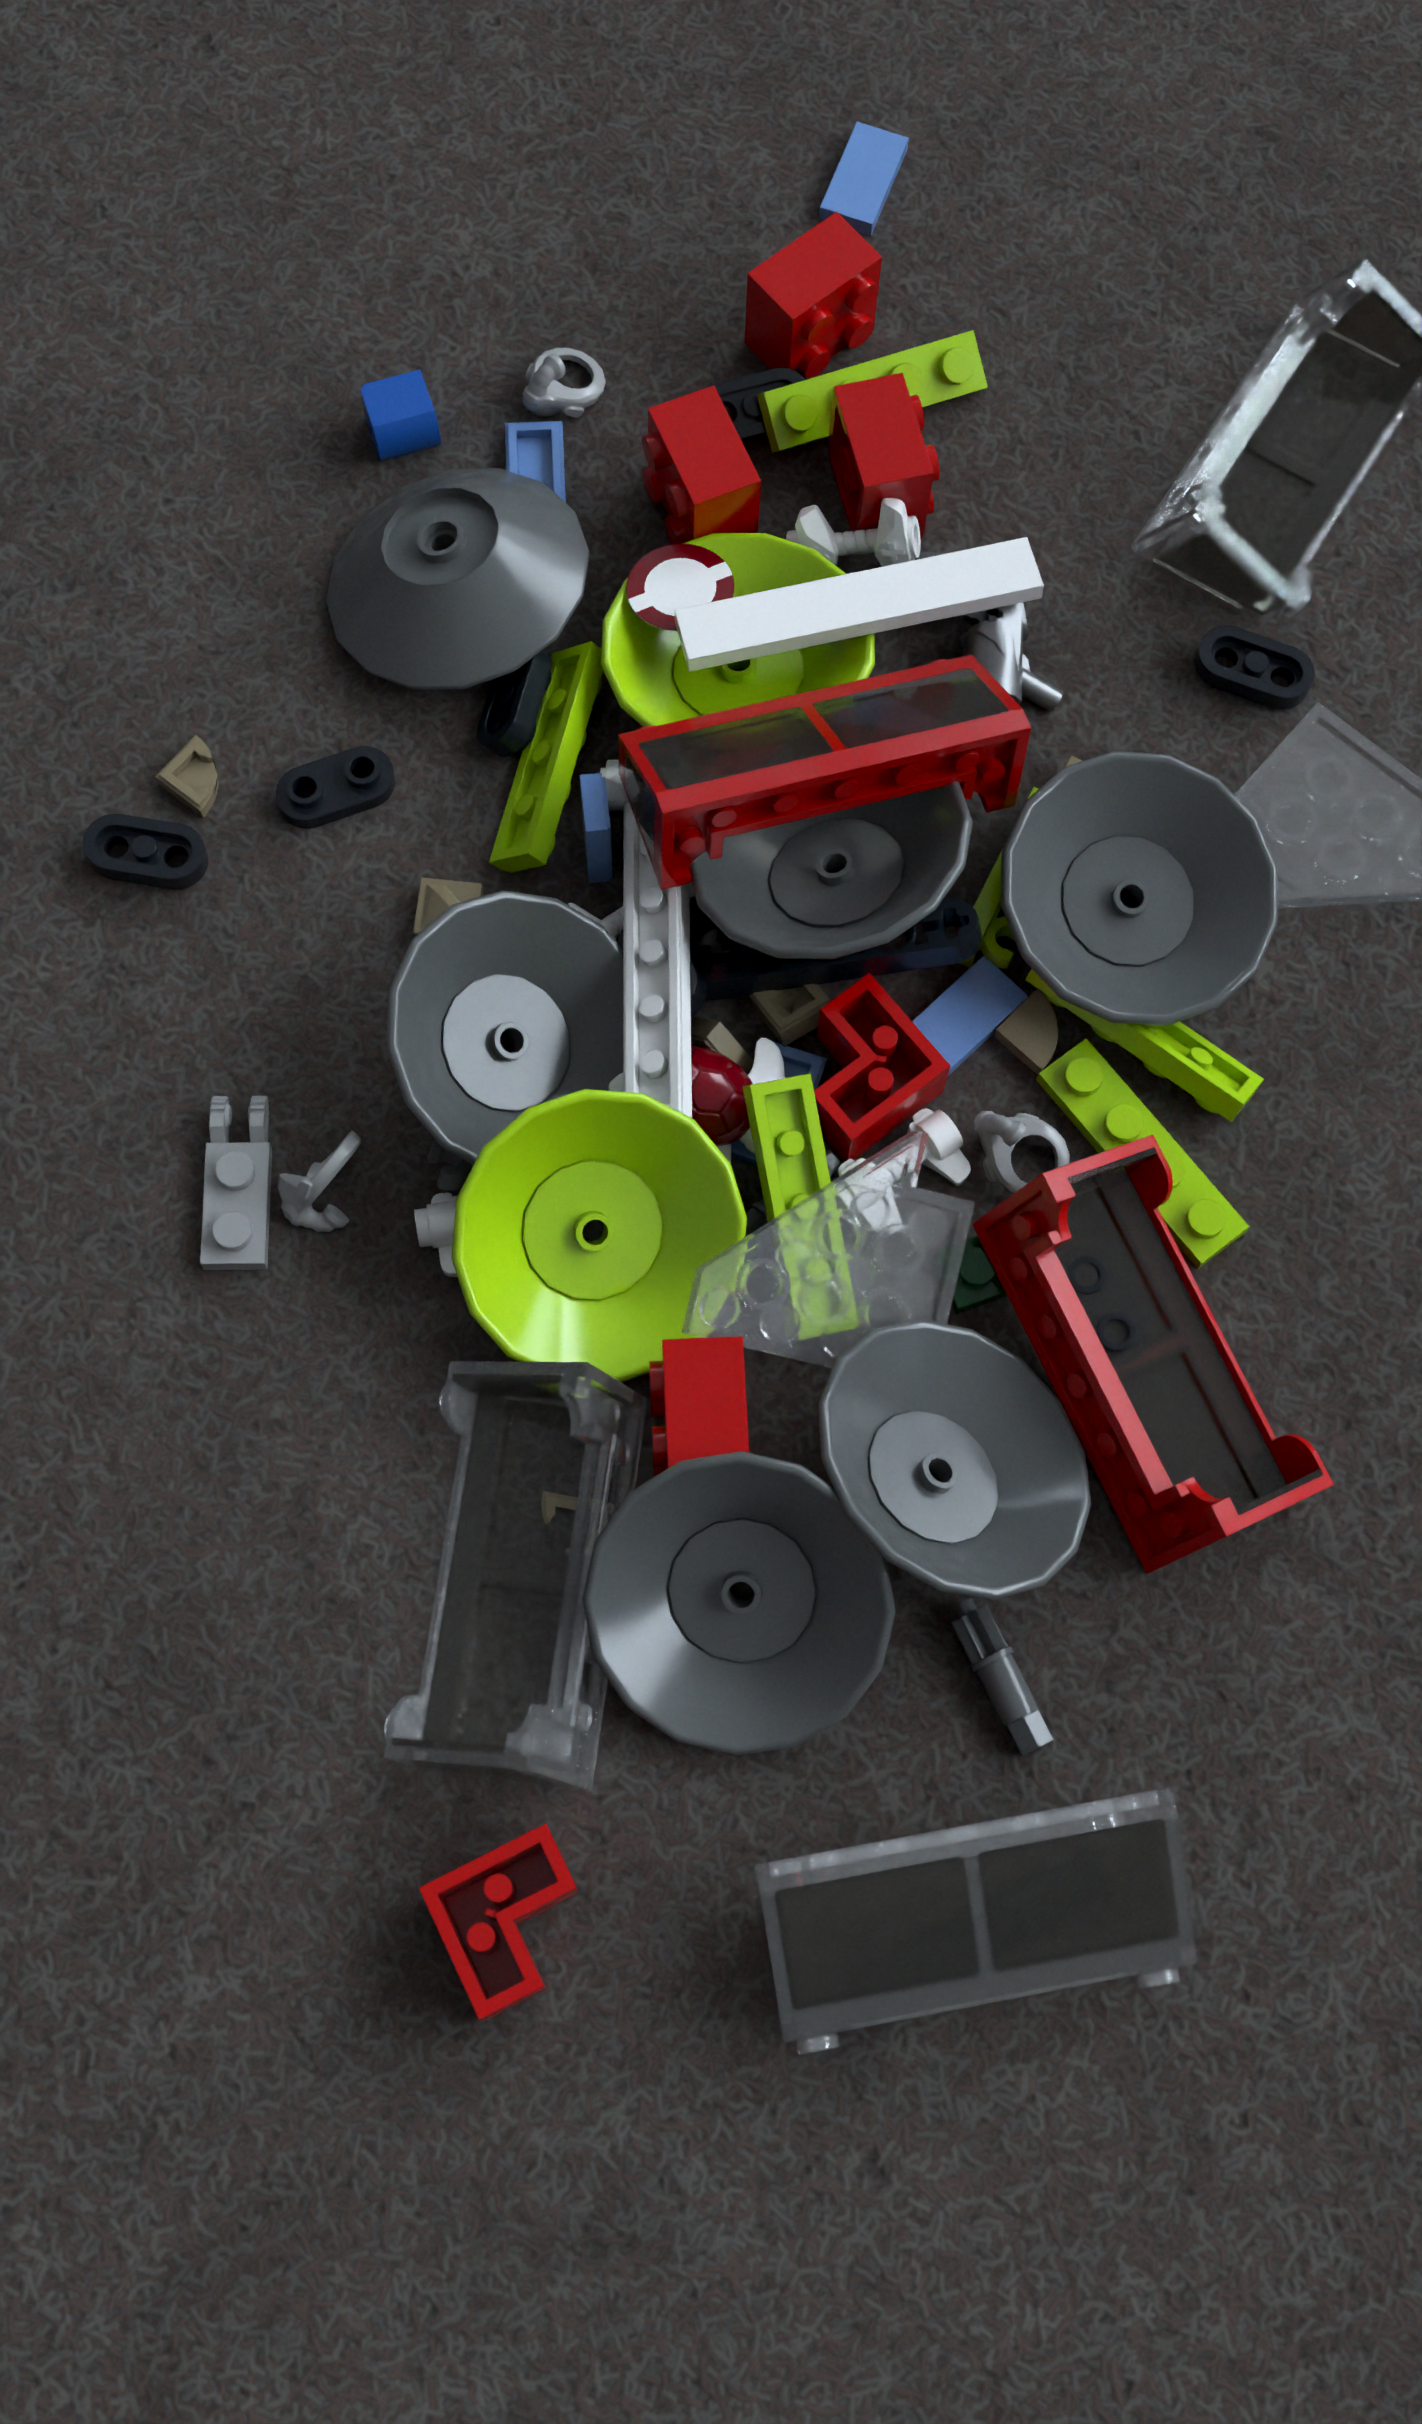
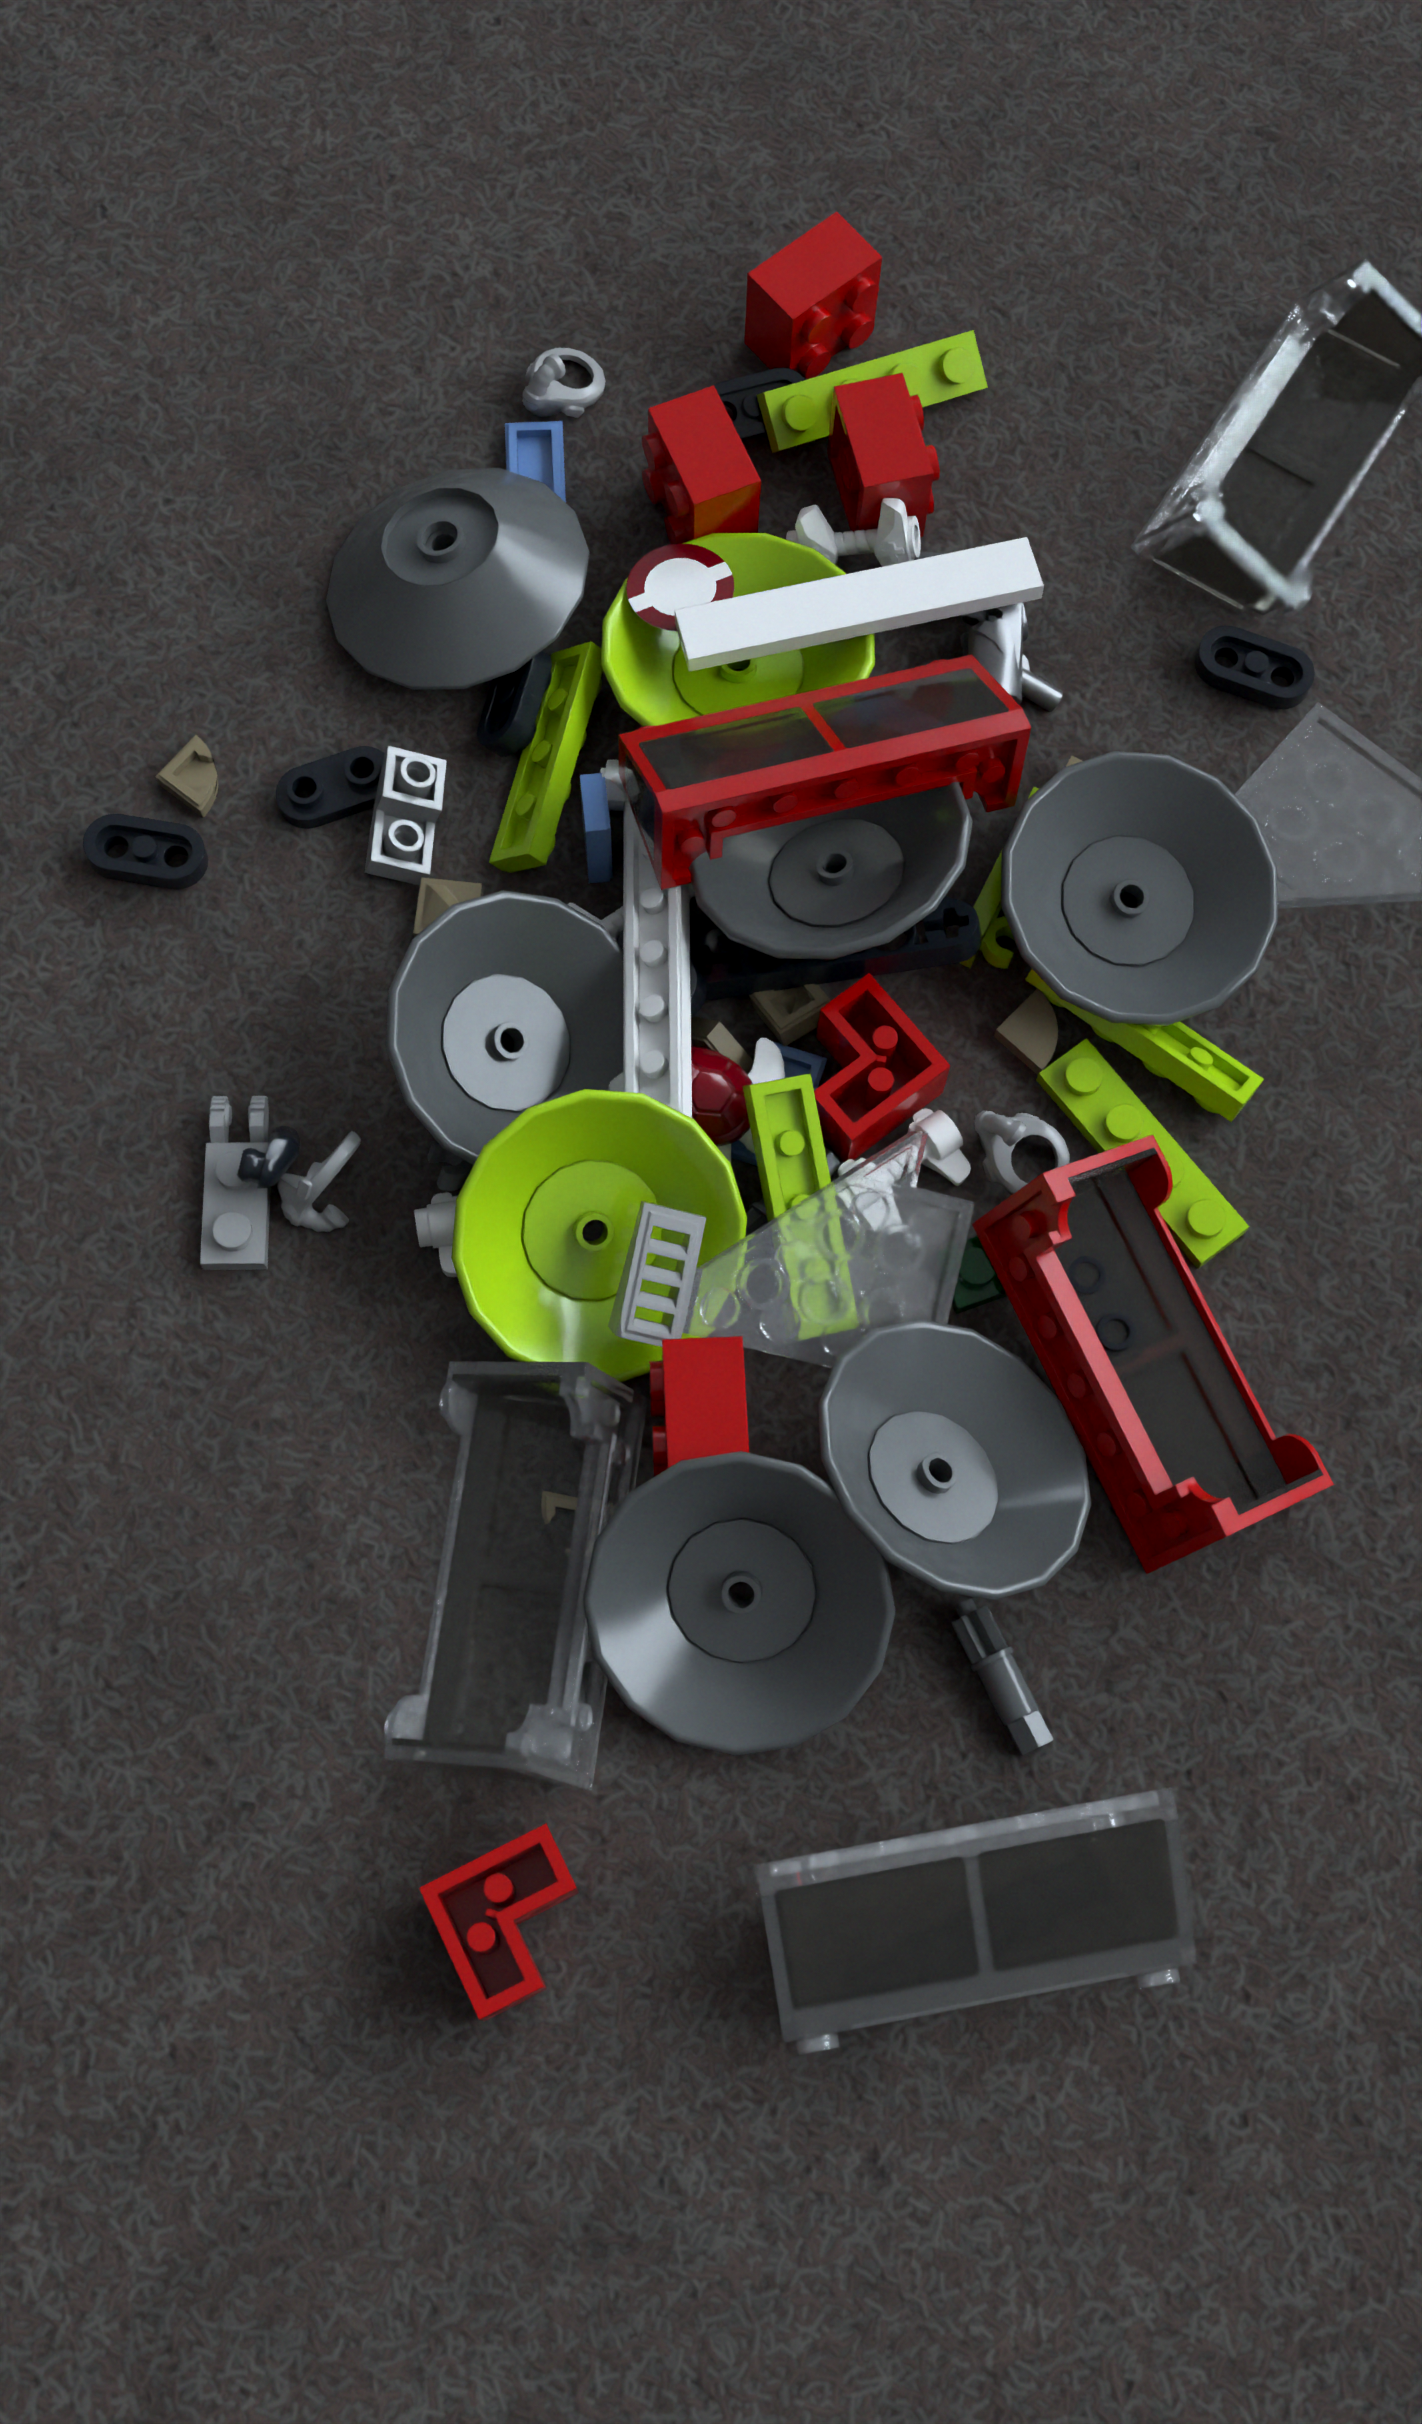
blue piece [360,369,441,462] -> none
medium blue tile [819,121,909,236] -> none
medium blue tile [912,955,1028,1076] -> none
none -> black arm [237,1126,300,1188]
none -> light grey slope [365,746,447,885]
none -> light grey slope [608,1201,706,1347]

